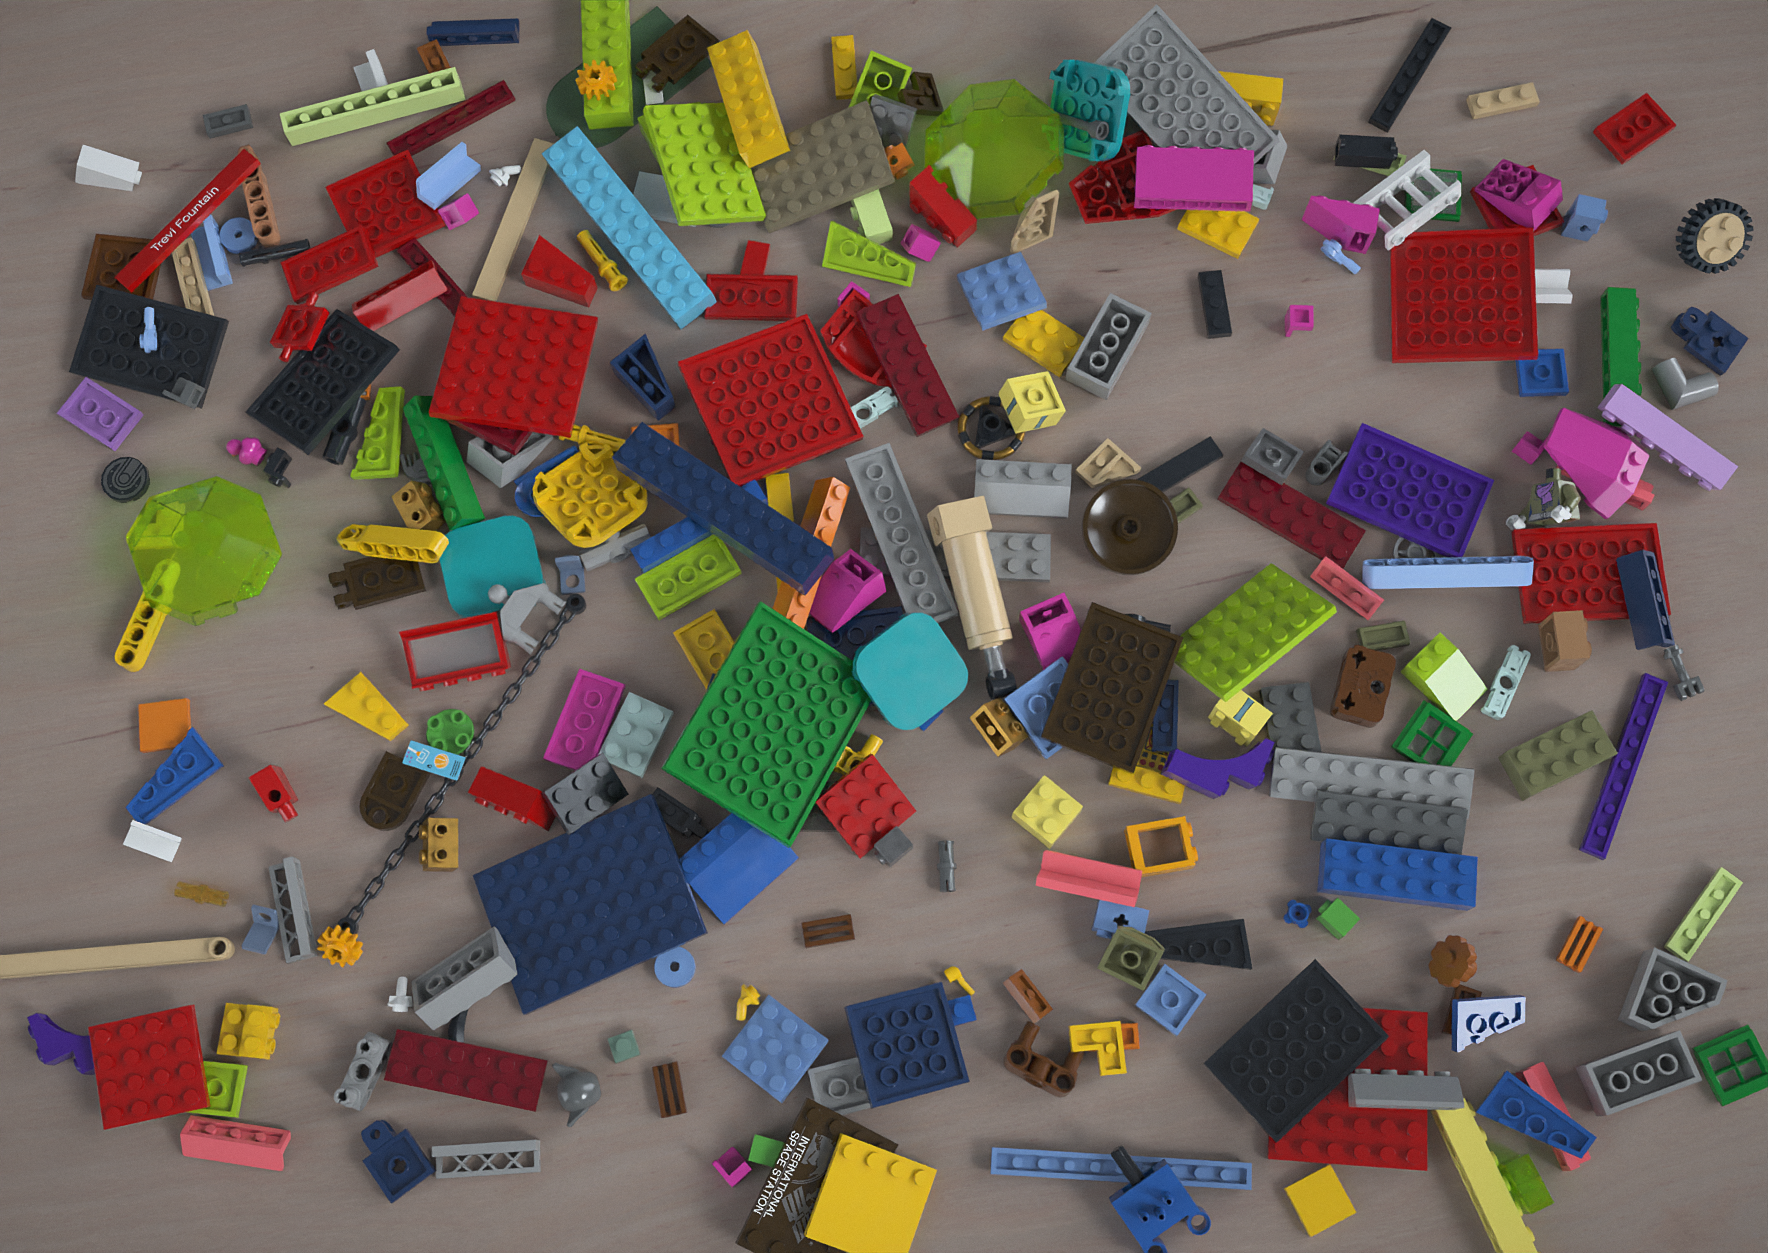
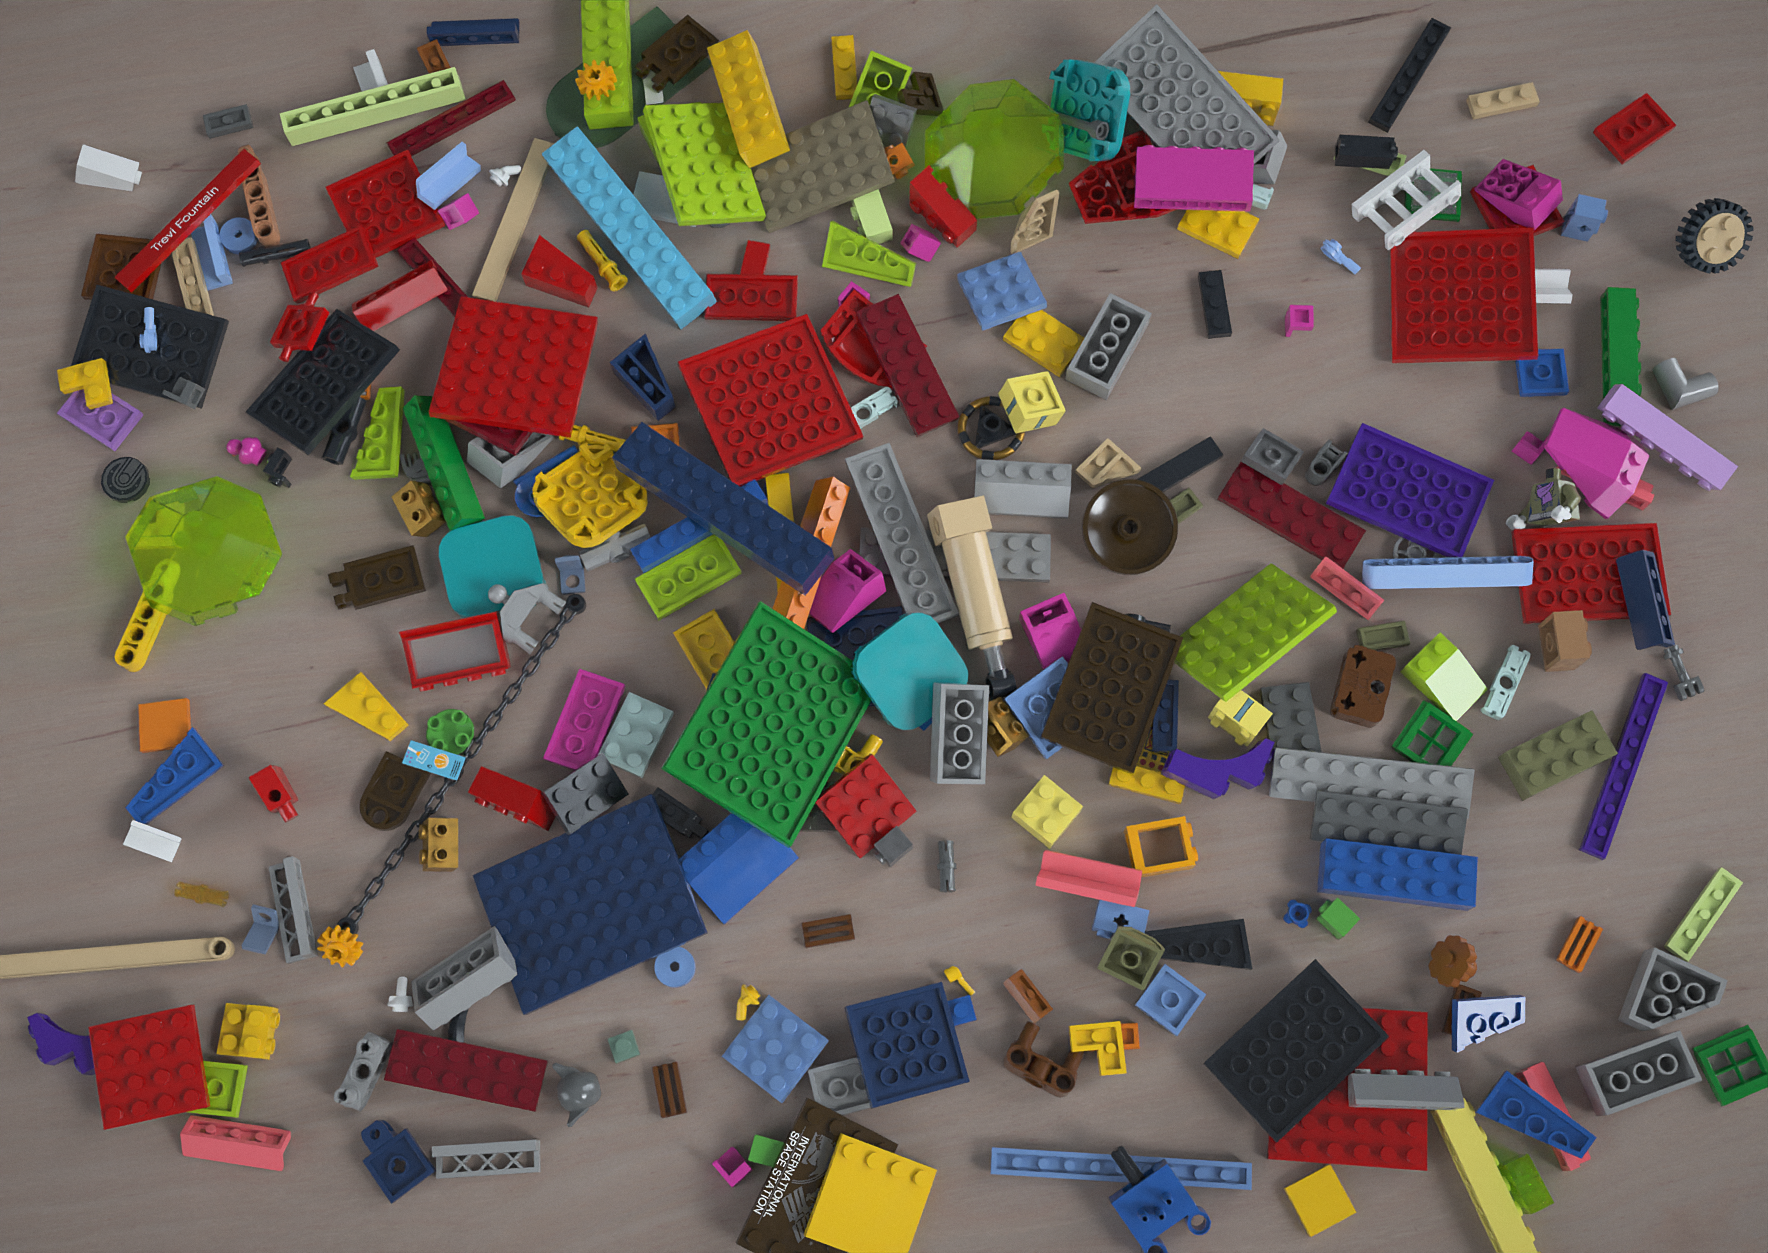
yellow piece [337,524,449,563] -> none
dark pink slope [1302,195,1380,254] -> none
dark blue plate [1671,307,1749,376] -> none
none -> yellow plate [57,358,113,409]
none -> light grey slope [930,683,989,784]

